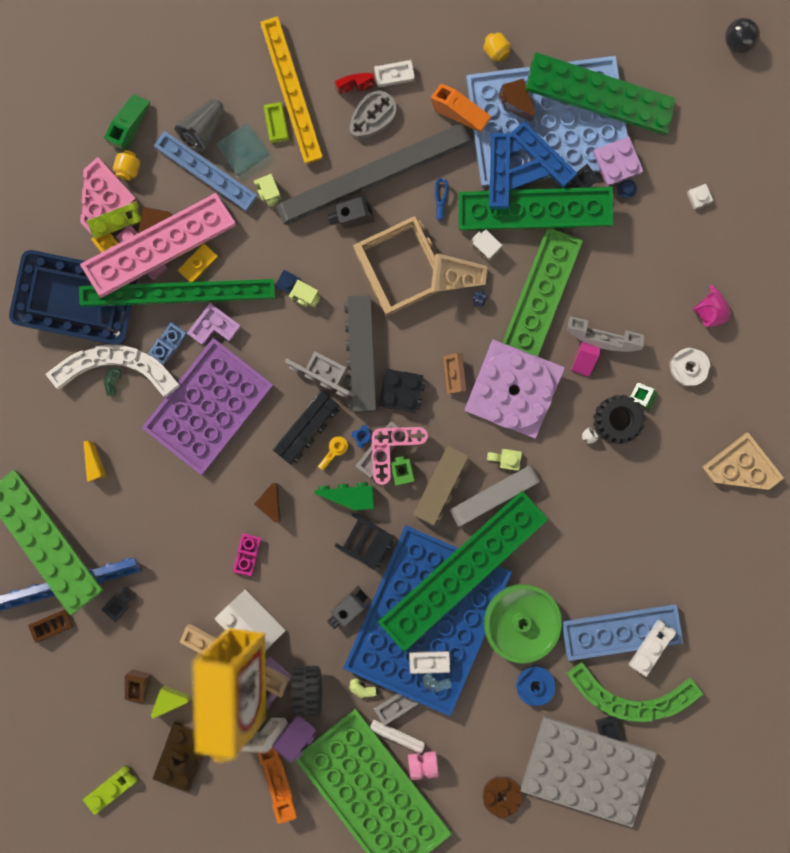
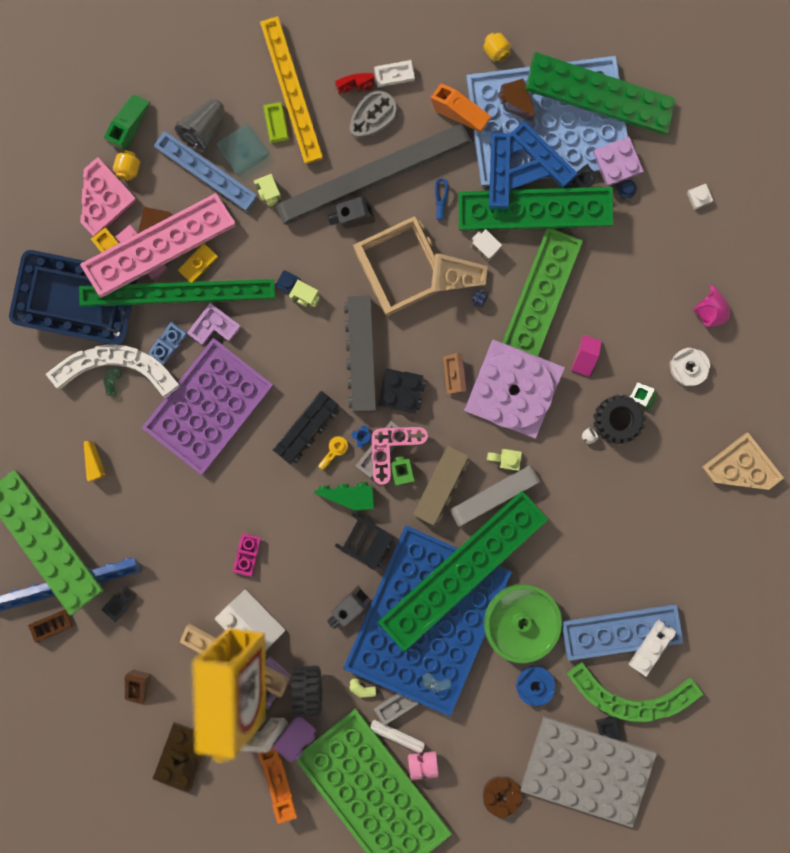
lime plate [83,765,138,815] -> none
lime plate [86,201,142,239] -> none
lime slope [151,686,192,719] -> none
reddish brown slope [254,483,280,522] -> none
light grey bracket [285,351,355,398] -> none
white plate [409,651,450,673] -> none
light grey slope [567,316,645,352] -> none
black piece [725,18,760,53] -> none

